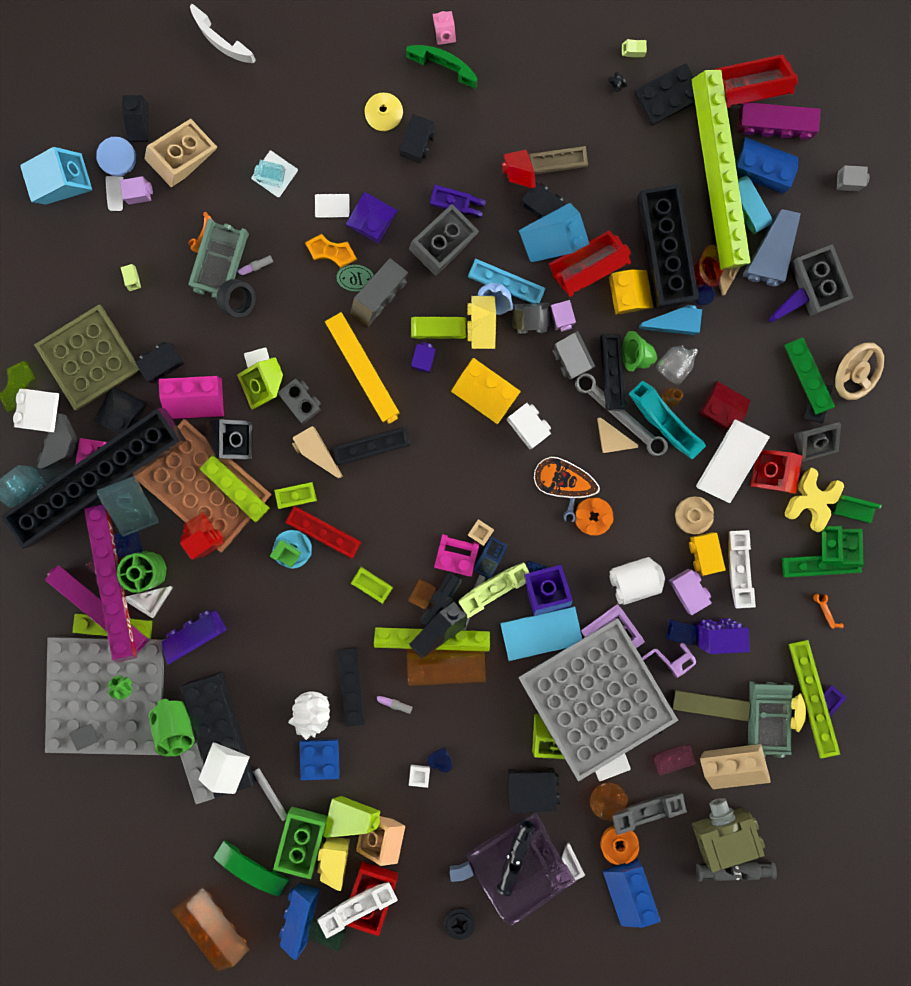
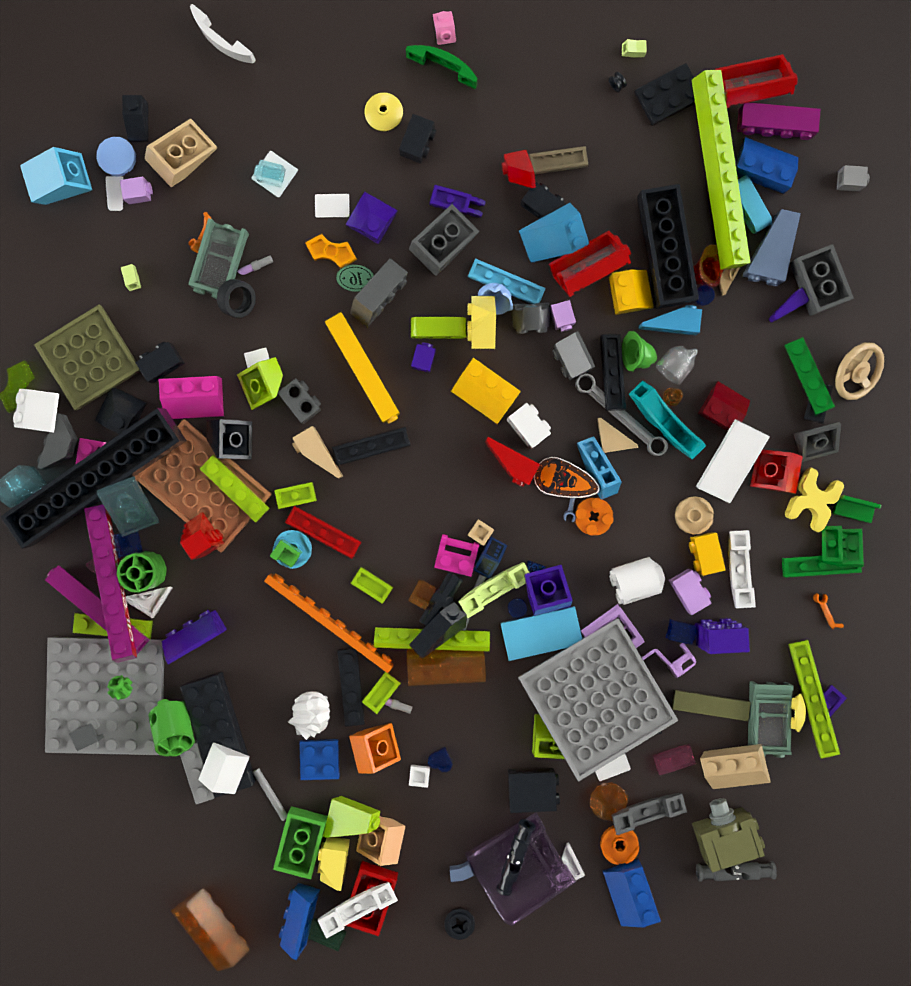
green slope [214,840,289,897] -> none
none -> orange plate [264,573,394,673]
none -> orange slope [349,723,401,774]
none -> lime tile [362,672,401,714]
none -> red slope [485,437,540,487]
none -> clear blue tile [508,598,527,618]
none -> dark azure slope [577,436,622,500]

